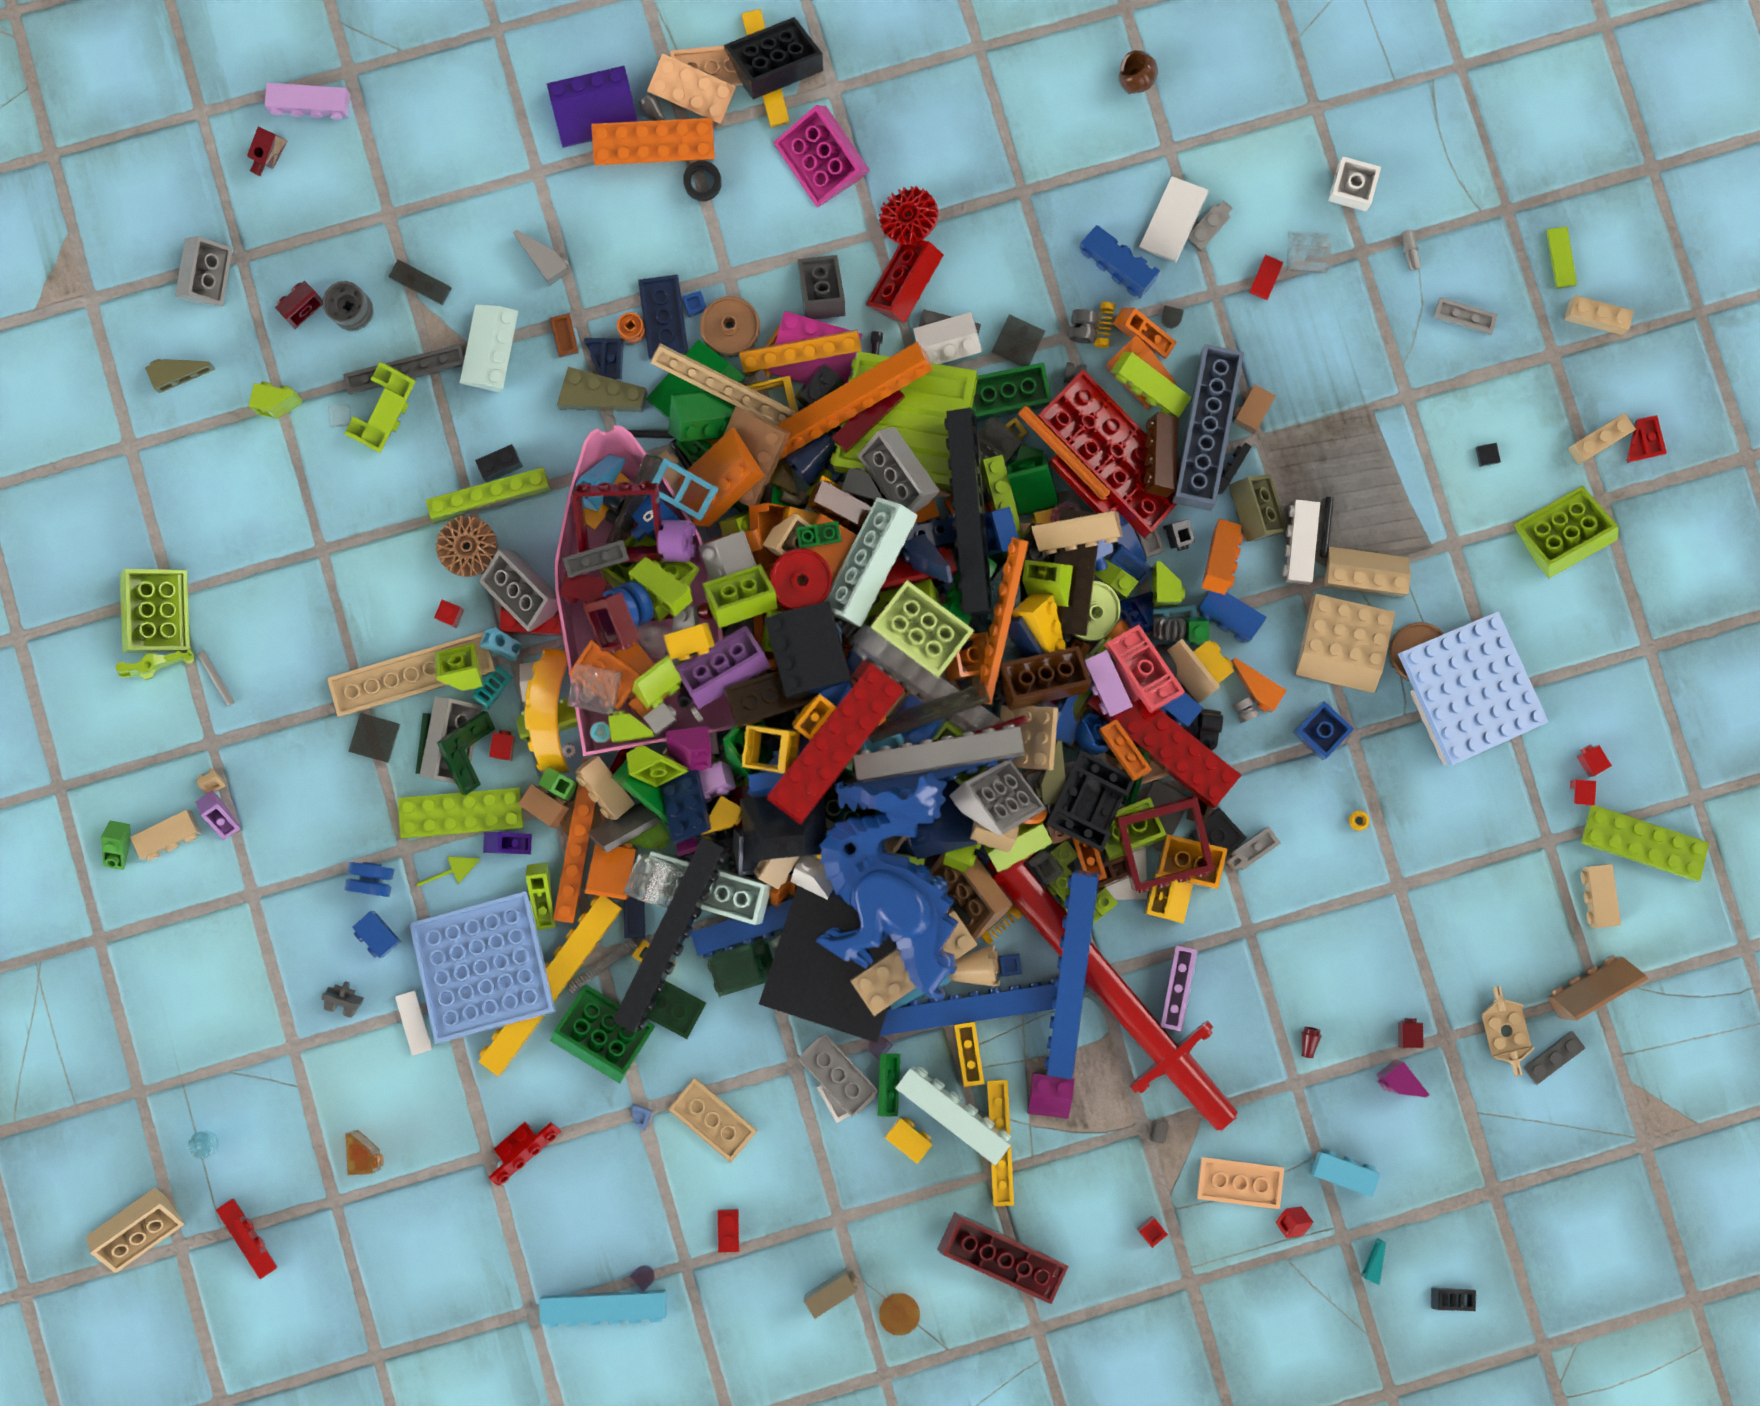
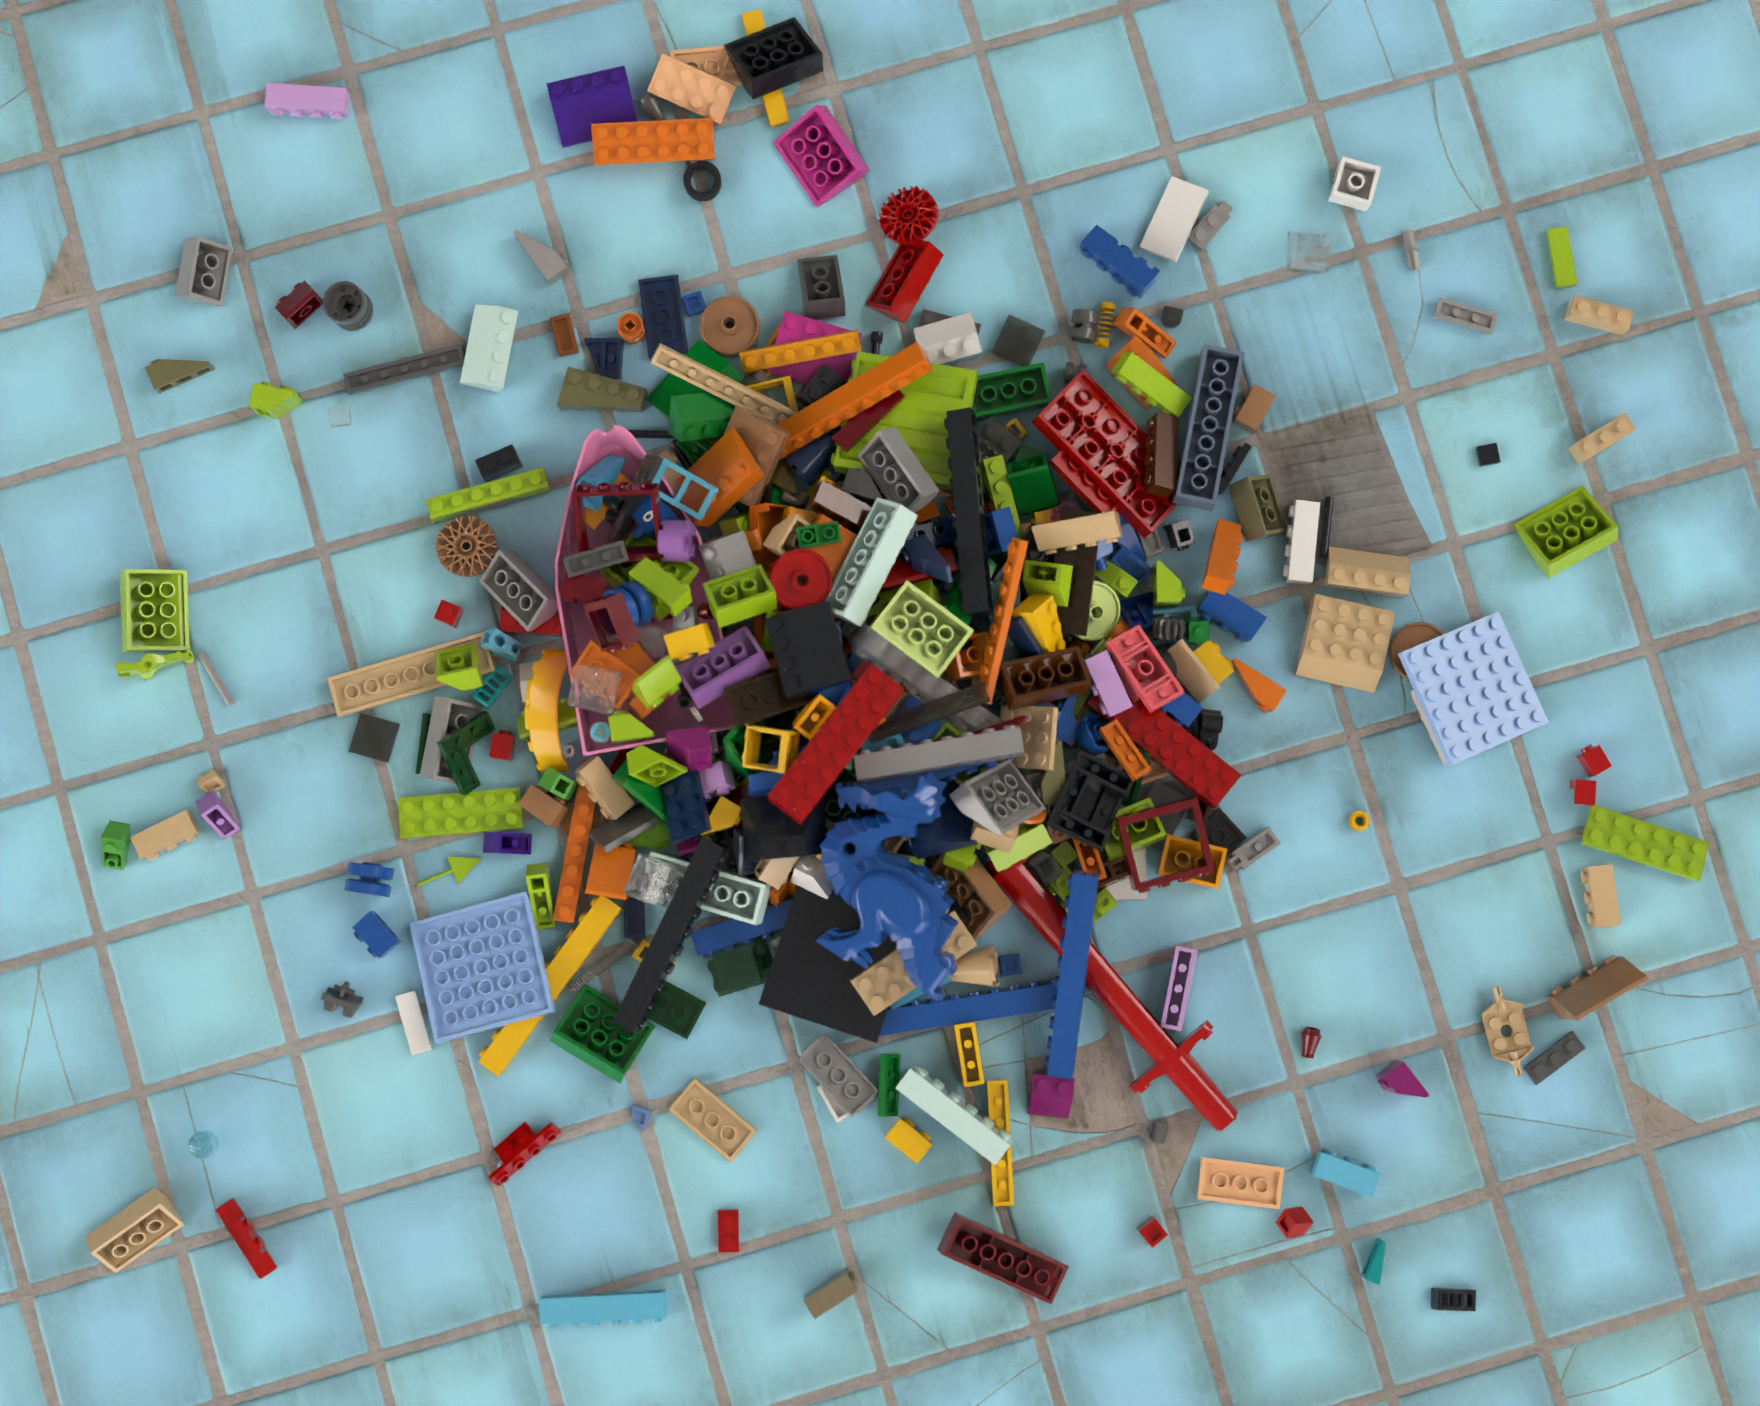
dark red torso [247,126,287,177] -> none
lime bracket [344,361,416,453] -> none
clear orange slope [345,1130,384,1175] -> none
clear smoke tile [388,260,452,305] -> none
clear purple tile [630,1265,655,1291] -> none
light grey brick [643,702,677,735] -> none
clear purple tile [868,1036,893,1061] -> none
clear orange tile [879,1293,920,1336] -> none
yellow piece [981,904,1023,945] -> none
orange axle [1018,406,1110,500] -> none
reddish brown piece [1118,50,1158,94] -> none
yellow slope [1144,874,1193,924] -> none
light grey wheel [1232,697,1259,723] -> none
red slope [1249,254,1284,300] -> none
blue brick [1292,701,1354,760] -> none
dark red brick [1398,1018,1424,1048] -> none
red wing [1626,415,1667,463] -> none

